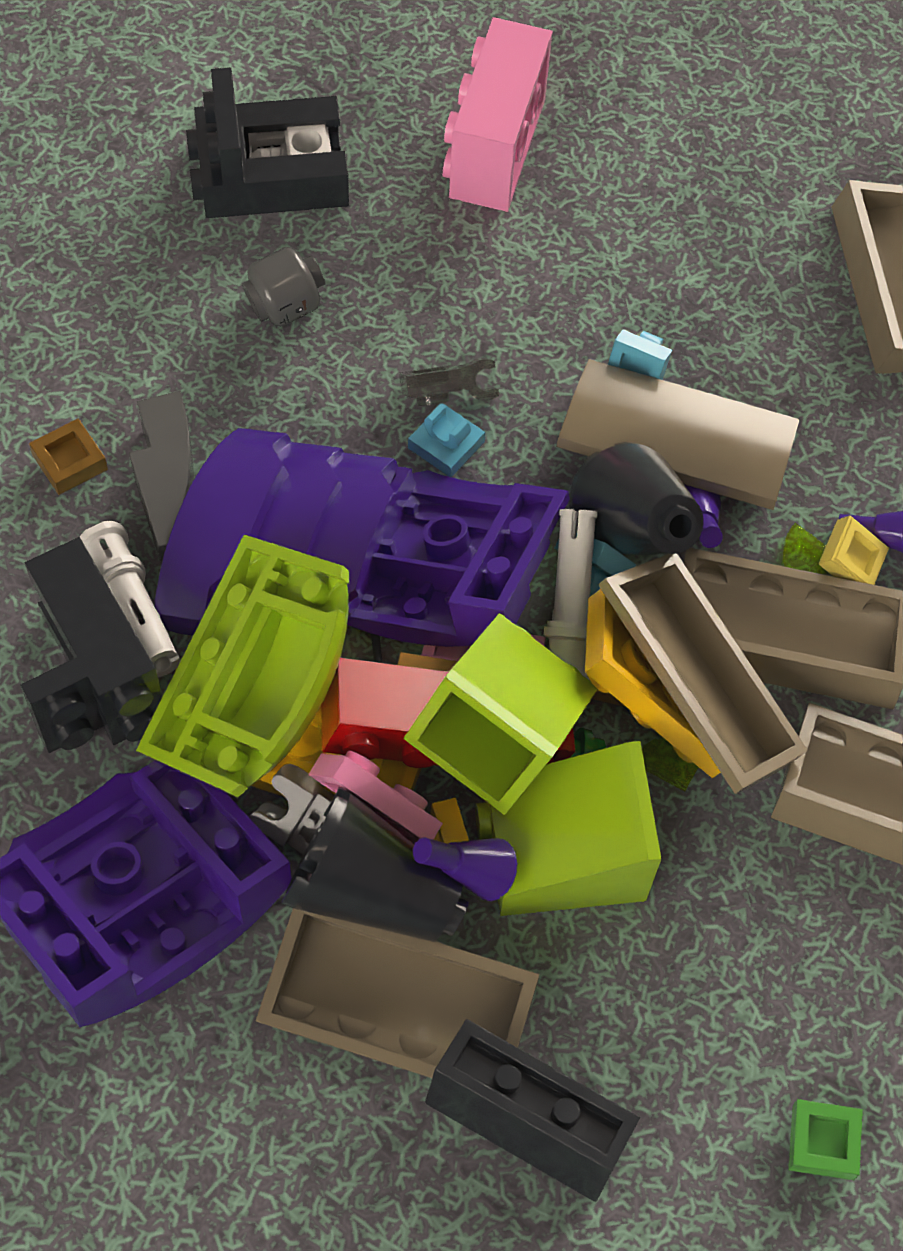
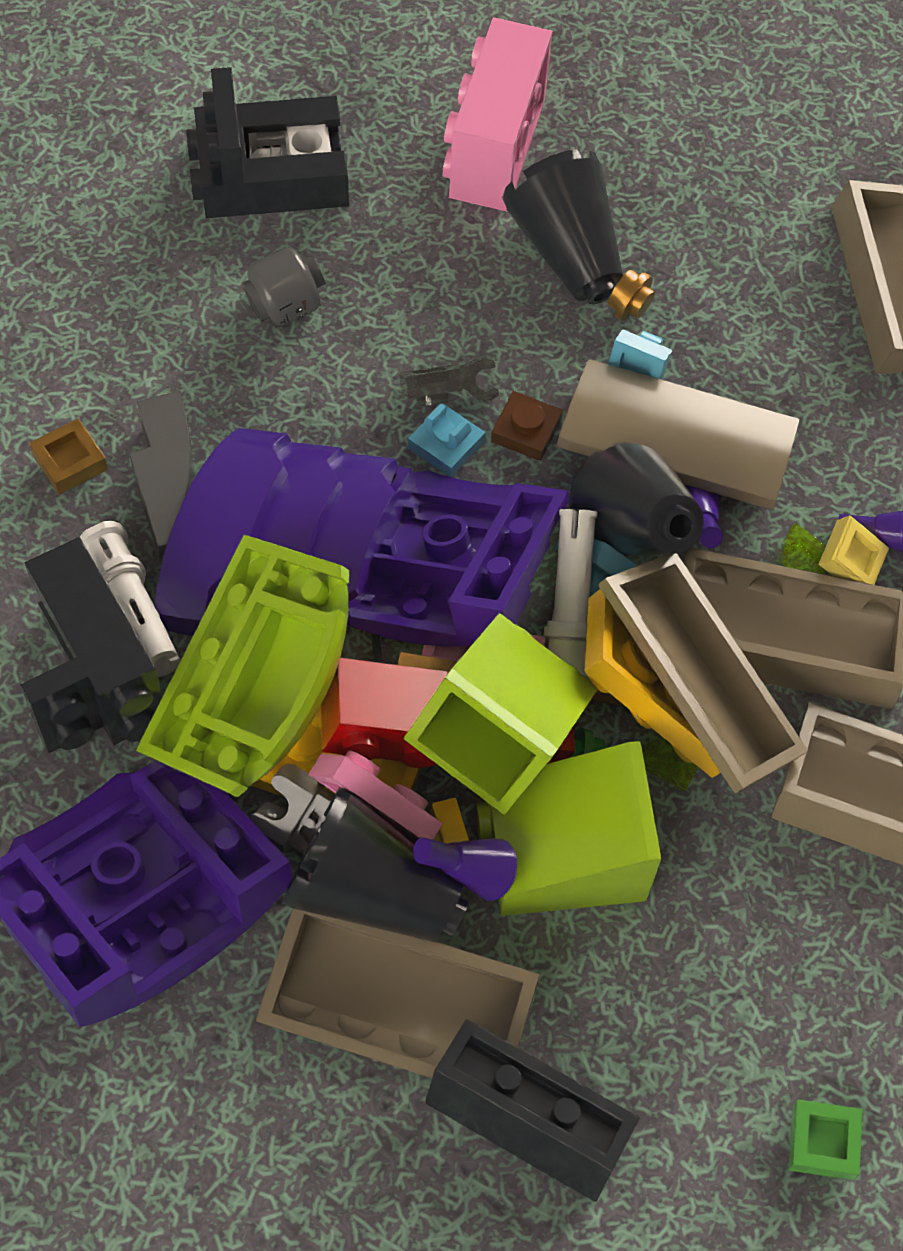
none -> reddish brown plate [491,391,563,461]
none -> black cone [502,149,623,305]
none -> pearl gold plate [608,270,655,322]

